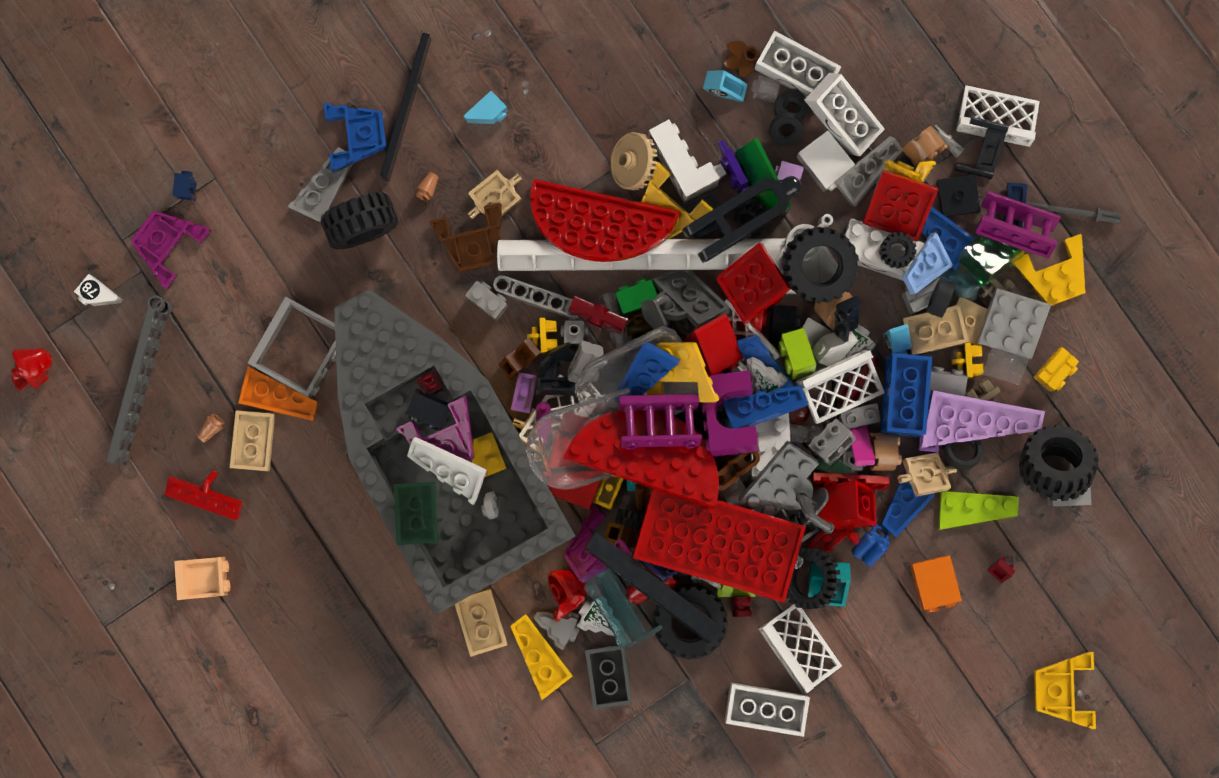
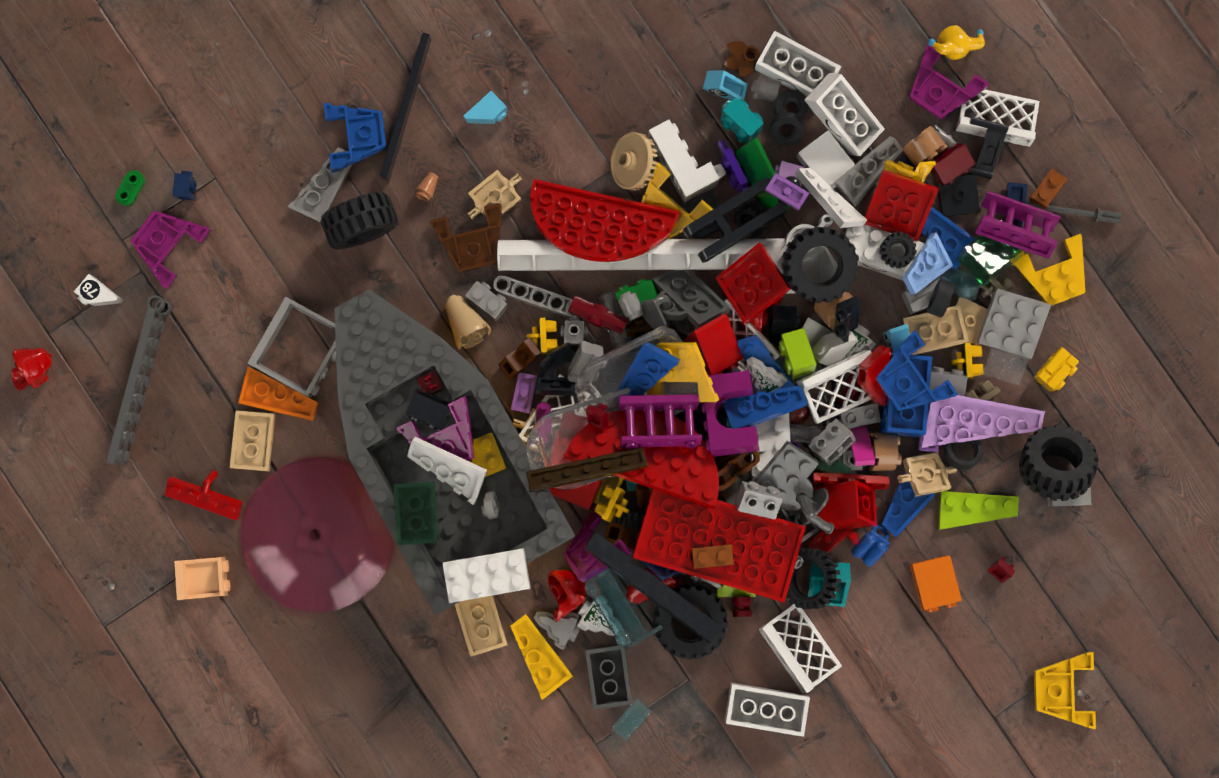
nougat cone [197,414,224,443] -> none
none -> green plate [115,170,145,207]
none -> clear pink dish [241,458,395,612]
none -> white brick [443,548,531,603]
none -> tan cone [445,295,491,349]
none -> dark brown tile [526,447,648,492]
none -> dark red tile [585,403,609,430]
none -> yellow hips [595,486,630,523]
none -> clear light blue plate [611,698,652,741]
none -> light grey brick [618,291,644,321]
none -> dark orange plate [691,544,734,569]
none -> teal brick [720,97,764,144]
none -> light grey brick [735,481,783,520]
none -> medium lavender plate [765,173,809,211]
none -> white wing [795,168,867,228]
none -> red slope [858,345,892,406]
none -> blue wing [875,330,958,411]
none -> magenta wing [909,44,989,120]
none -> yellow piece [928,25,985,60]
none -> dark red brick [930,143,976,185]
none -> dark orange plate [1029,169,1068,210]

